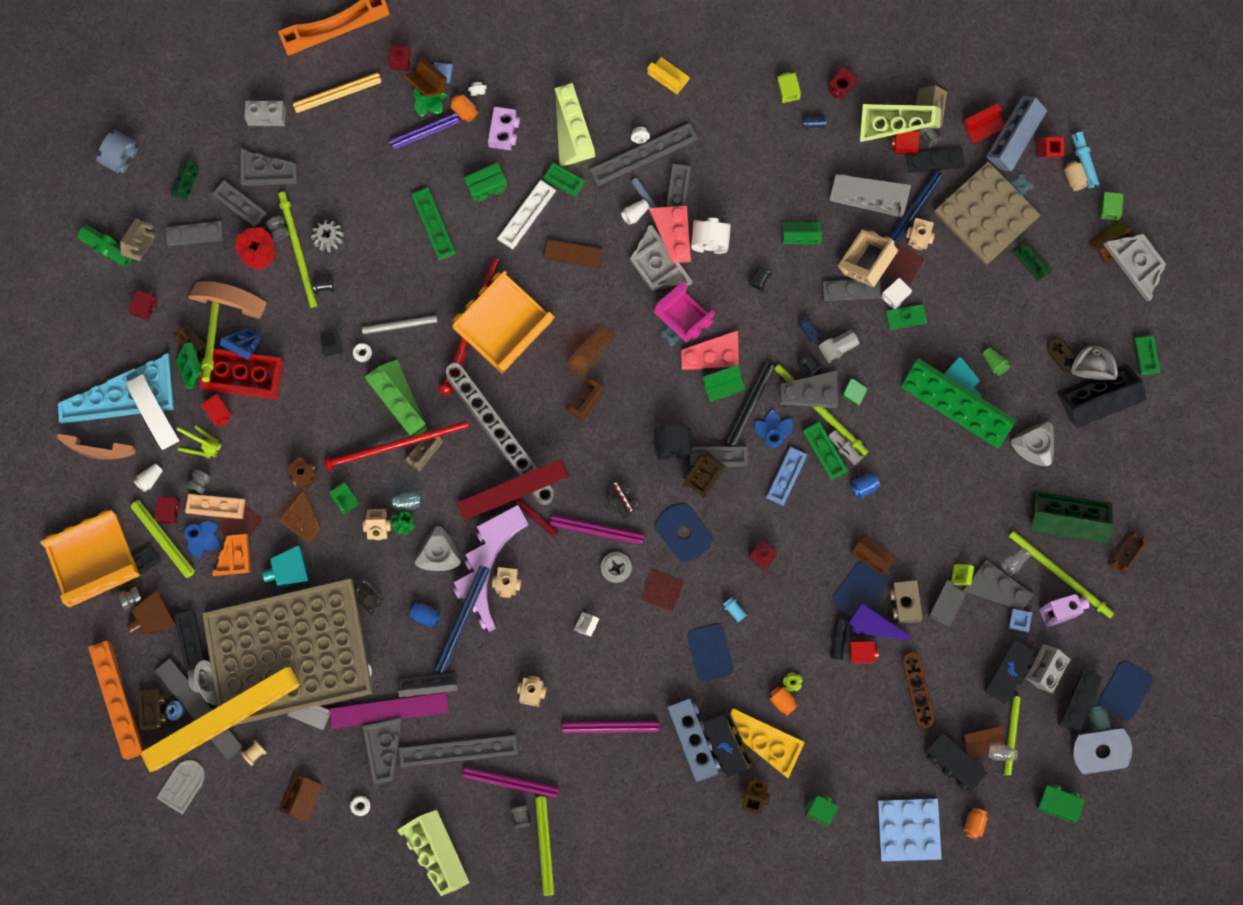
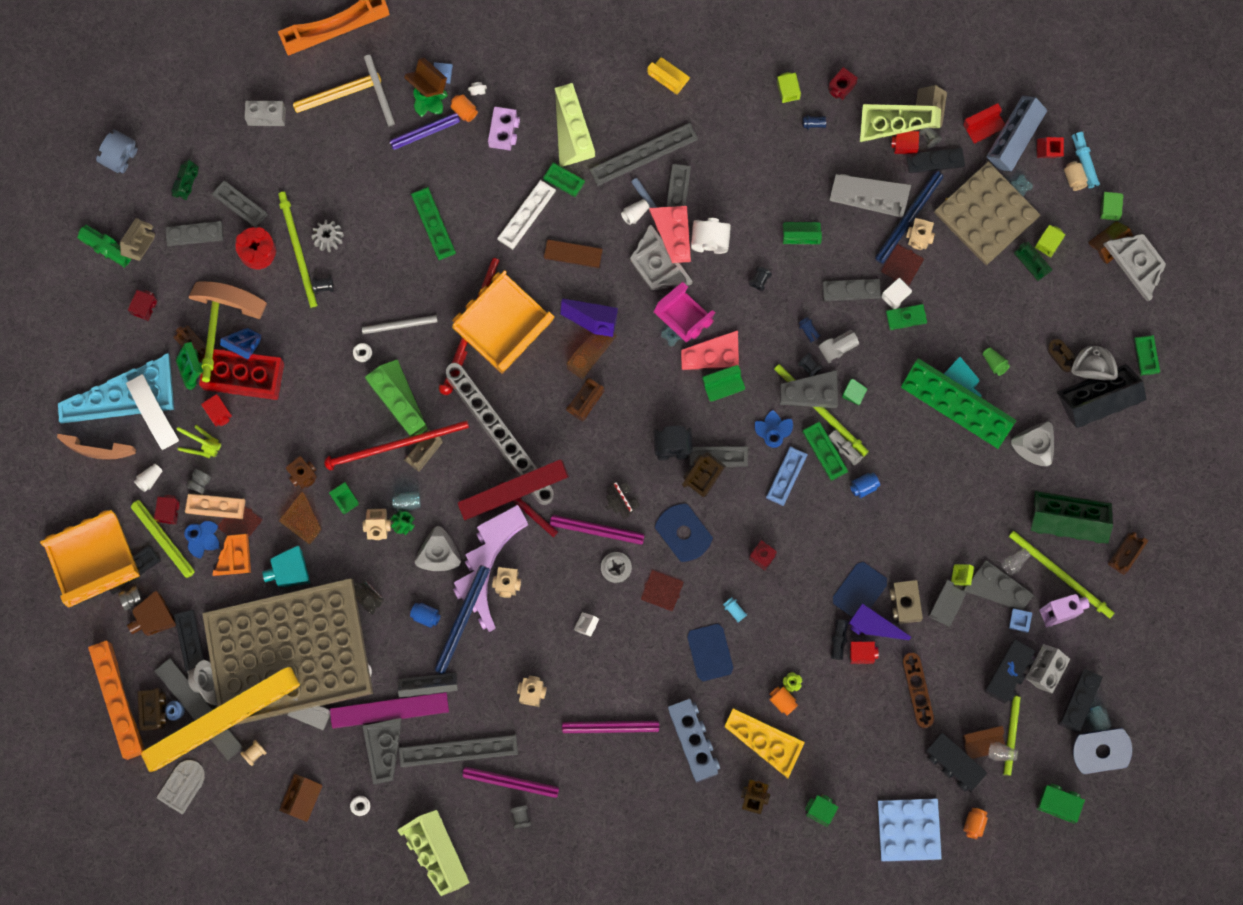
dark grey wing [241,149,297,186] -> none
dark grey wheel [265,216,290,242] -> none
black panel [320,330,343,357] -> none
dark red brick [389,45,411,71] -> none
green brick [463,163,507,201] -> none
lime axle [535,796,554,896] -> none
white plate [631,127,650,144] -> none
black brick [703,711,754,778] -> none
black axle [726,362,775,447] -> none
tan window [838,229,898,287] -> none
reddish brown panel [852,536,896,576] -> none
dark blue piece [1100,661,1153,721] -> none
none -> light grey bar [364,55,395,127]
none -> dark purple slope [561,298,618,337]
none -> lime brick [1035,225,1065,258]

